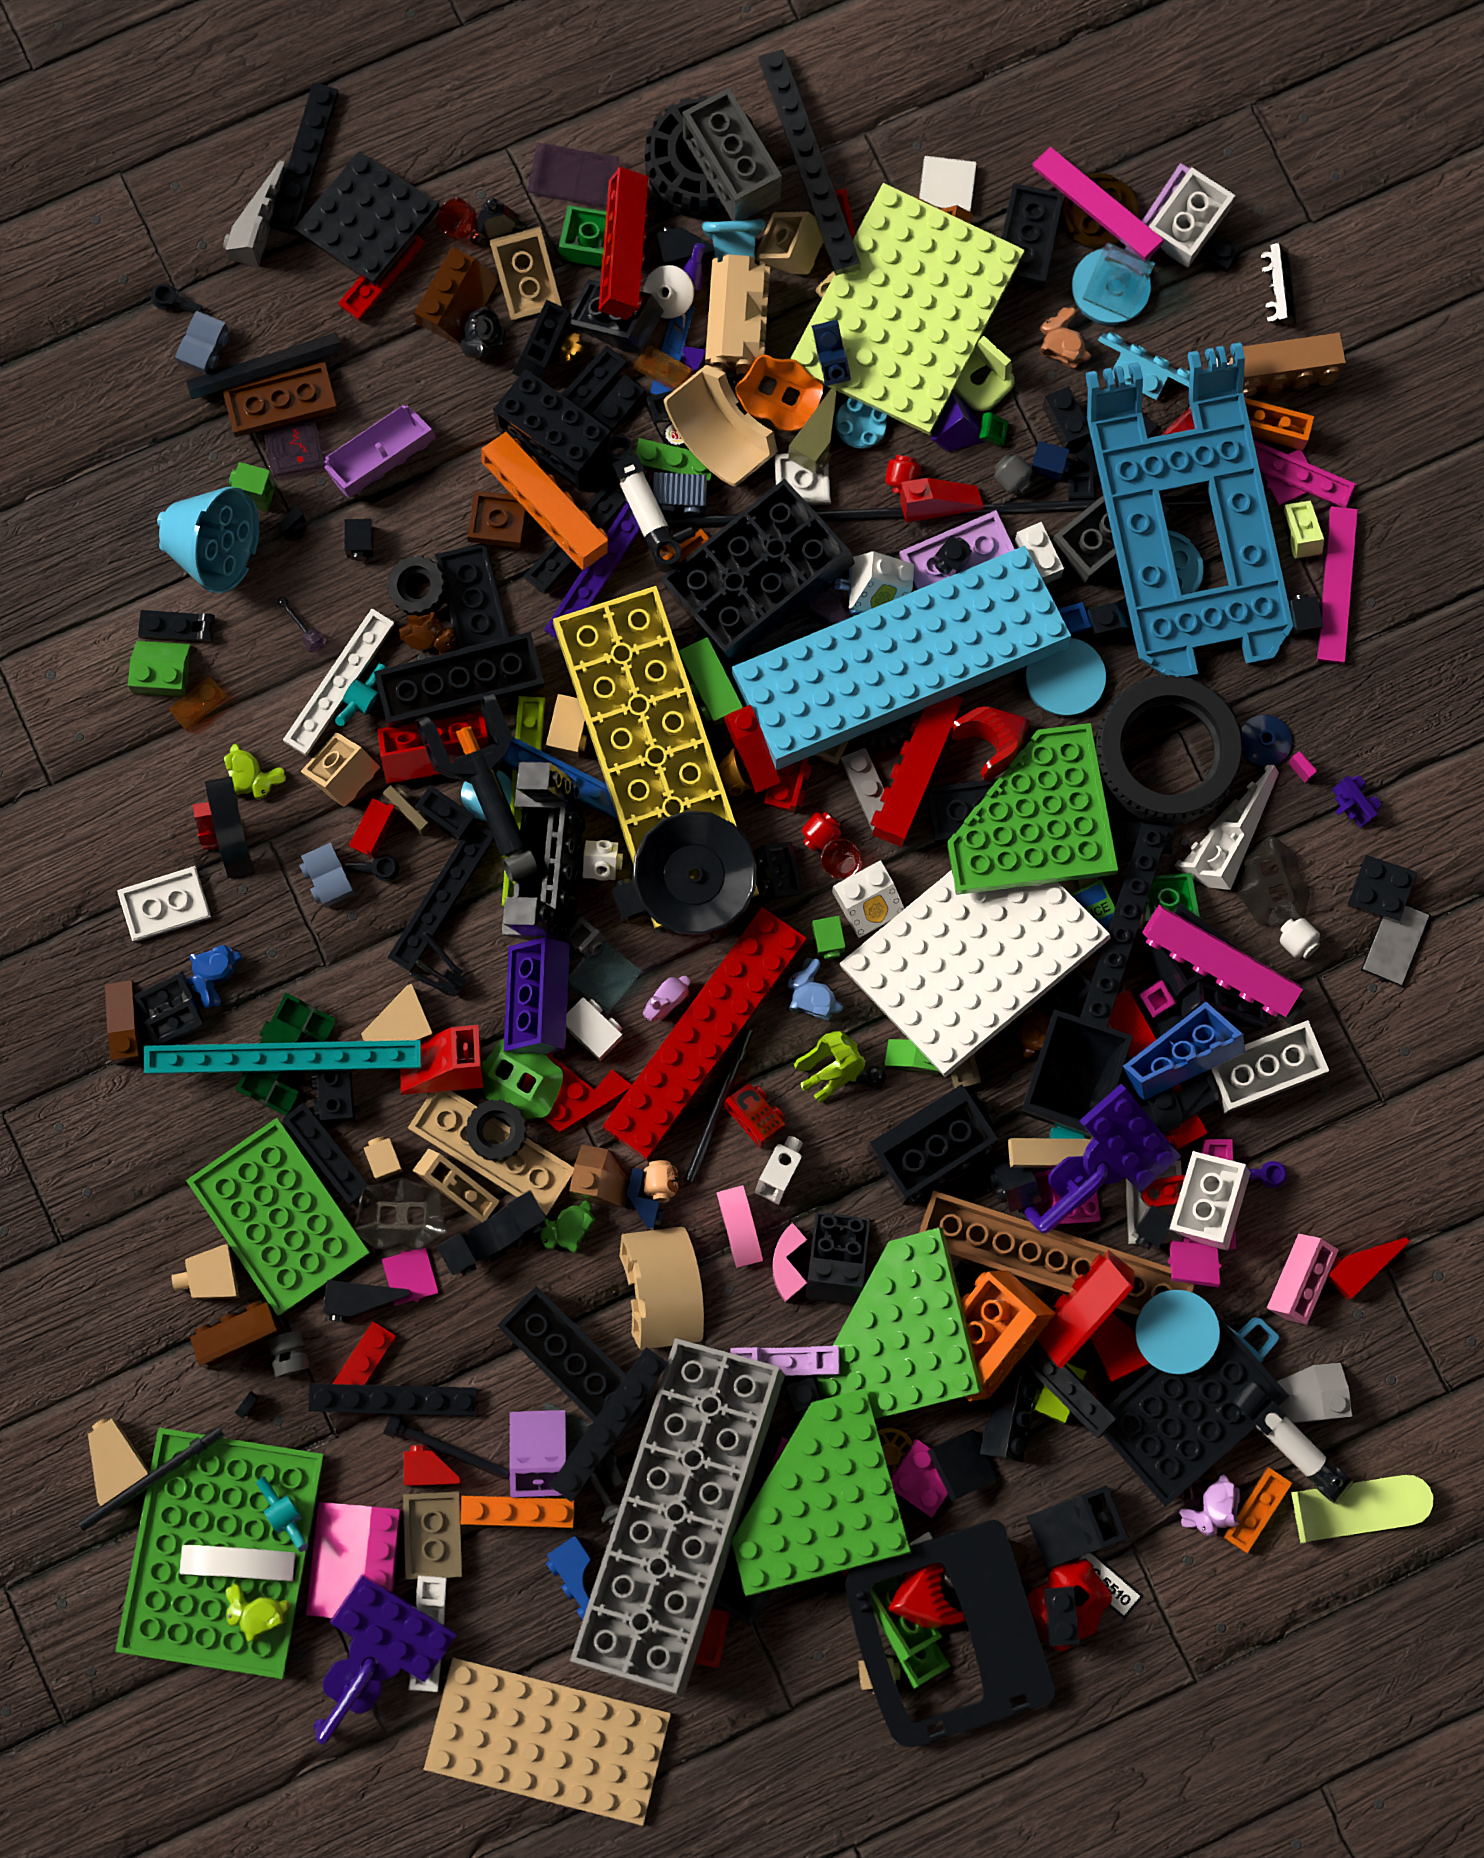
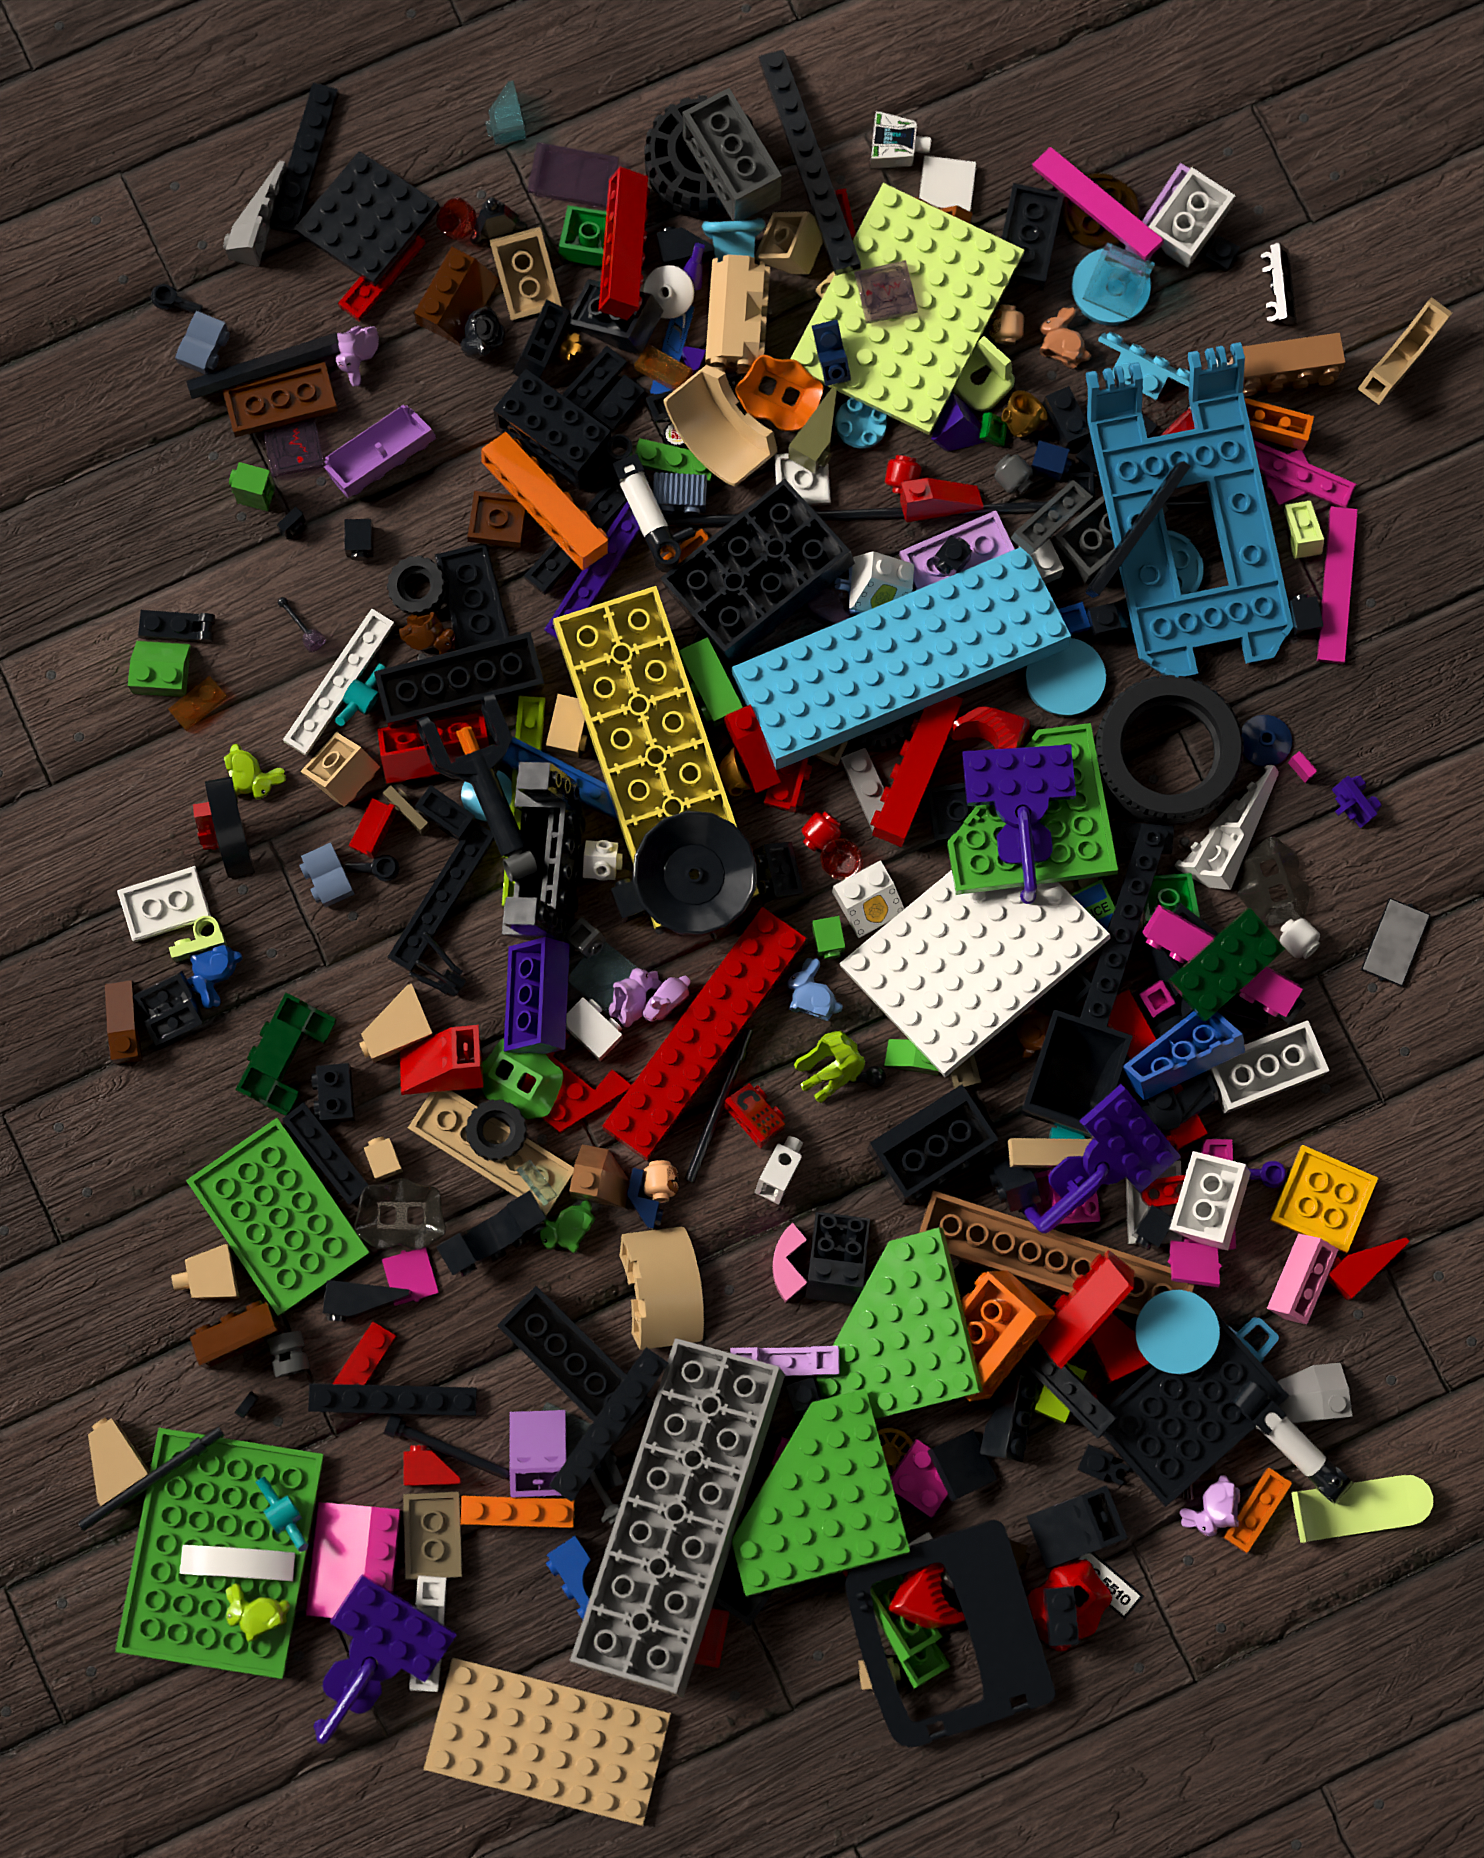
teal plate [144,1040,421,1075] -> none
medium azure cone [157,486,259,593] -> none
tan slope [412,1149,500,1222] -> none
bright pink brick [717,1185,763,1268] -> none
black plate [1348,855,1417,924] -> none
none -> yellowish green plate [169,916,228,963]
none -> lavender animal [336,326,379,387]
none -> clear light blue slope [485,81,526,145]
none -> clear light blue piece [516,1160,557,1206]
none -> lavender animal [609,968,662,1027]
none -> tile [854,260,918,324]
none -> torso [870,112,931,169]
none -> dark purple plate [962,744,1076,904]
none -> light nougat head [989,305,1024,345]
none -> pearl gold helmet [1002,390,1047,438]
none -> dark grey plate [1011,480,1093,556]
none -> black plate [1077,1444,1130,1485]
none -> black tile [1085,461,1191,598]
none -> dark green plate [1168,908,1285,1021]
none -> yellow plate [1270,1145,1378,1254]
none -> tan arch [1358,297,1452,405]

